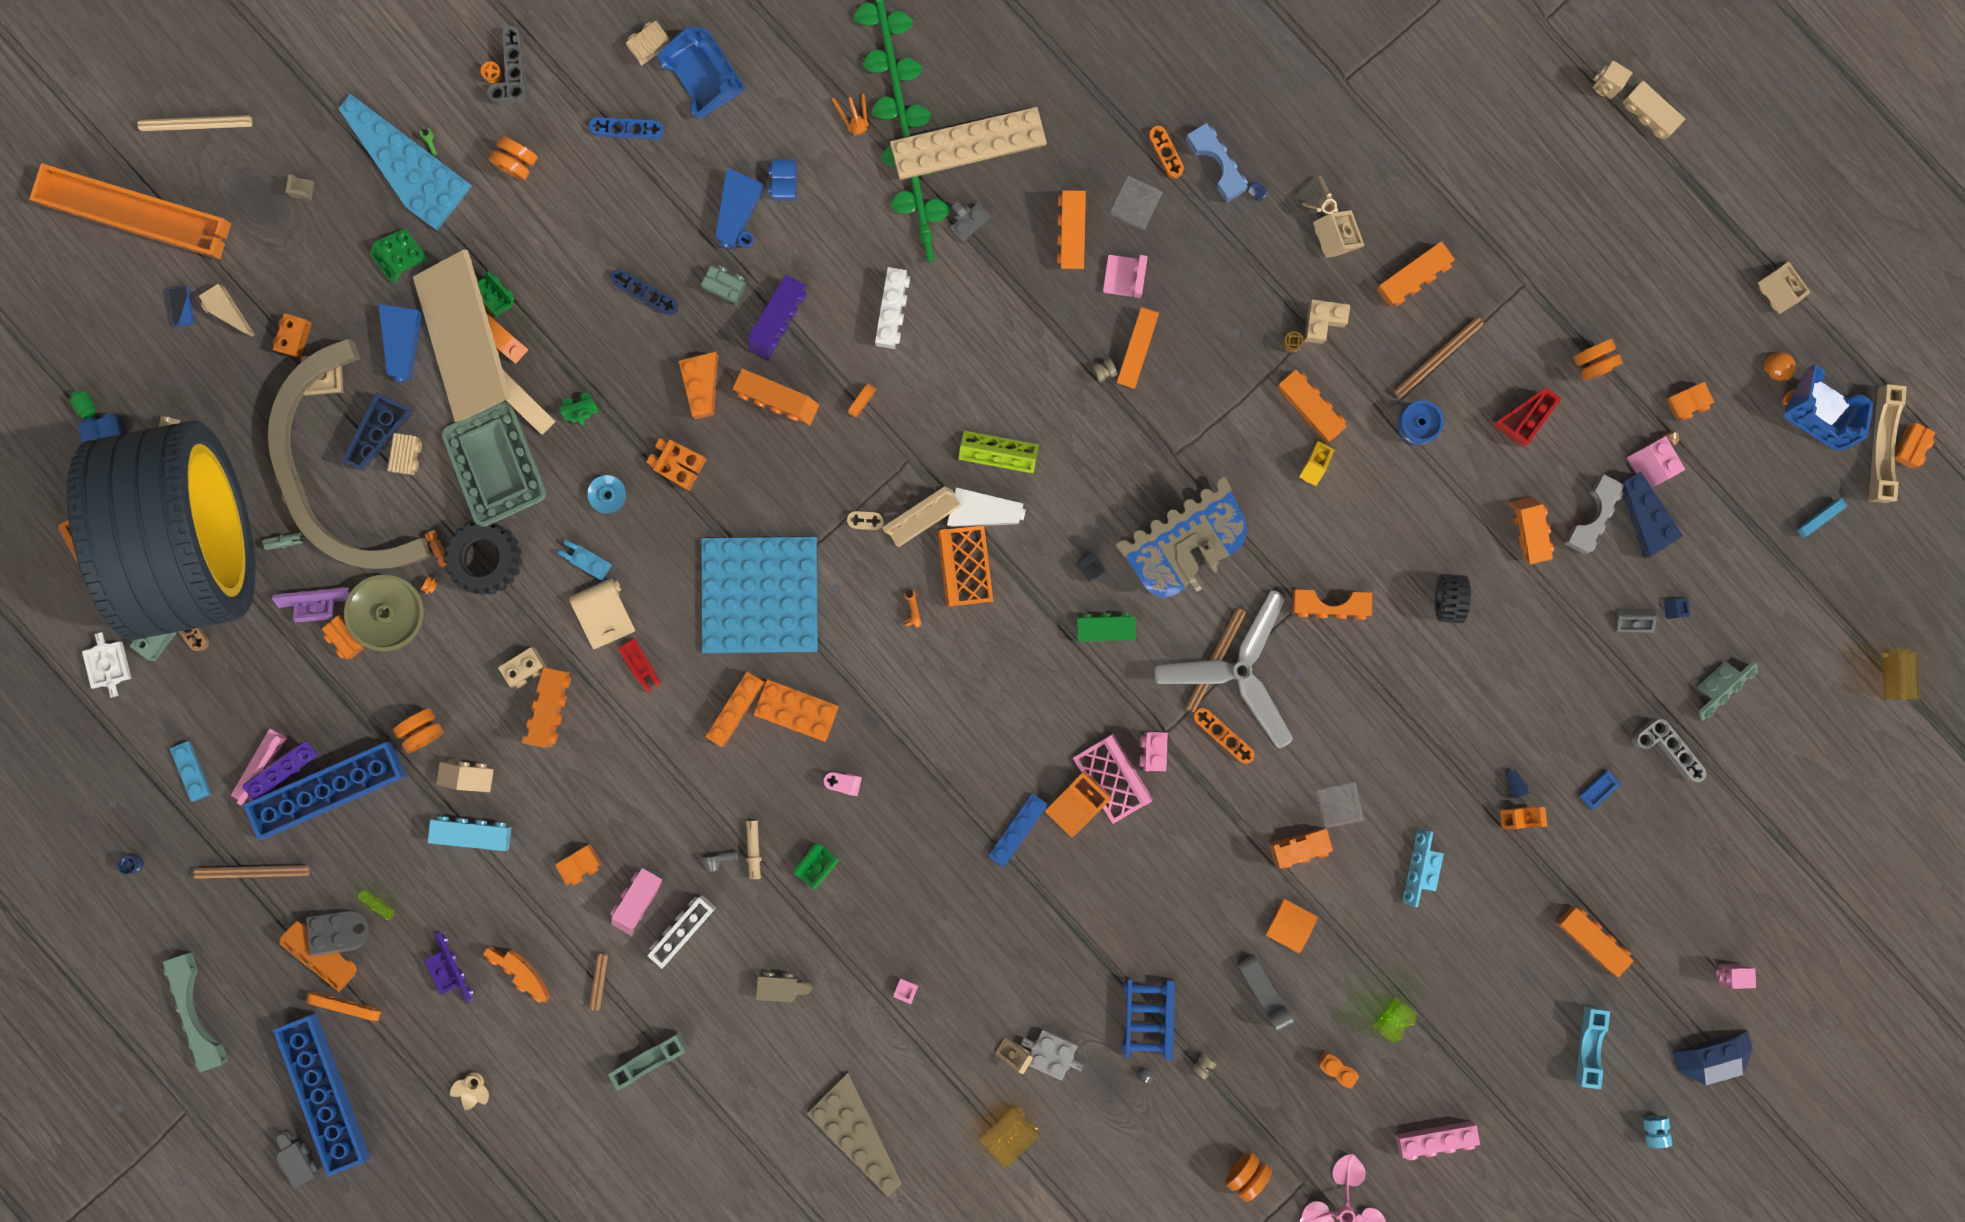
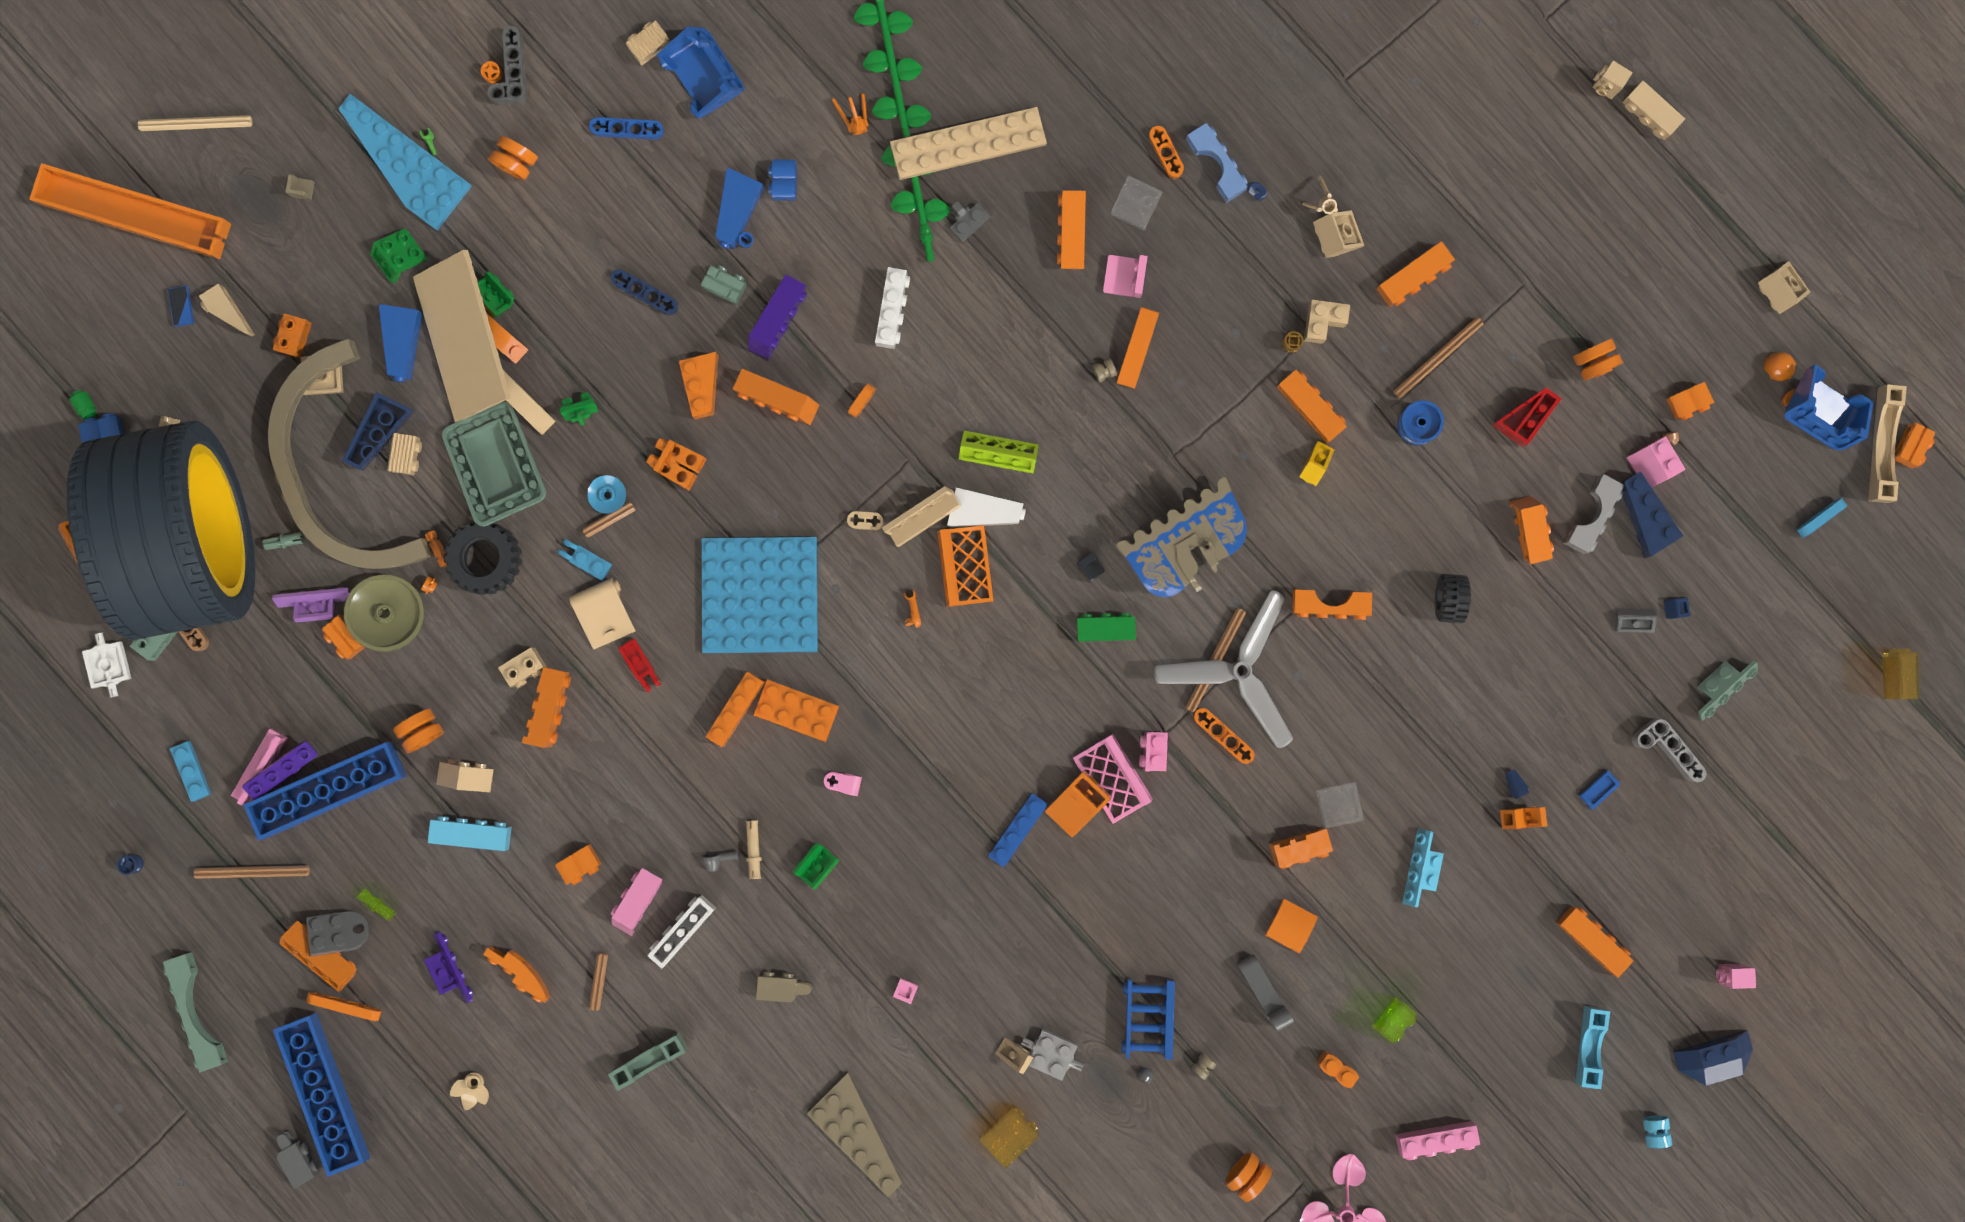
none -> medium nougat axle [582,502,635,537]

